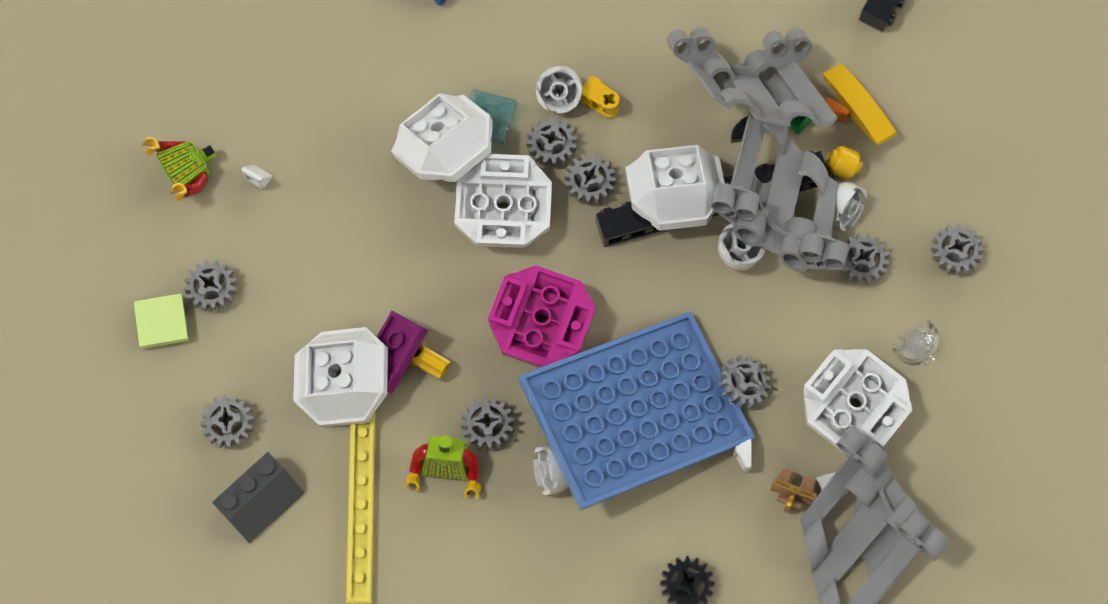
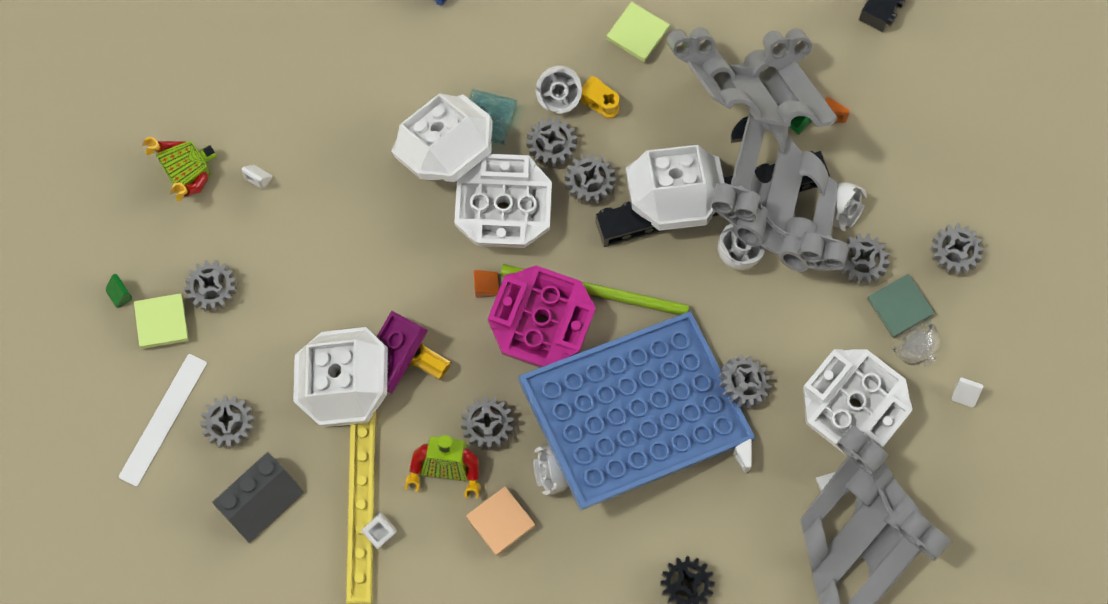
medium nougat hips [770,469,817,513] -> none
yellow slope [822,63,897,146] -> none
yellow head [826,146,863,180] -> none
none -> green slope [106,274,132,308]
none -> white sticker [119,354,207,486]
none -> white slope [361,512,397,549]
none -> light nougat tile [466,486,535,556]
none -> orange slope [473,270,499,298]
none -> lime piece [501,264,689,315]
none -> yellowish green tile [606,2,670,63]
none -> sand green tile [867,274,934,338]
none -> white slope [951,377,983,408]

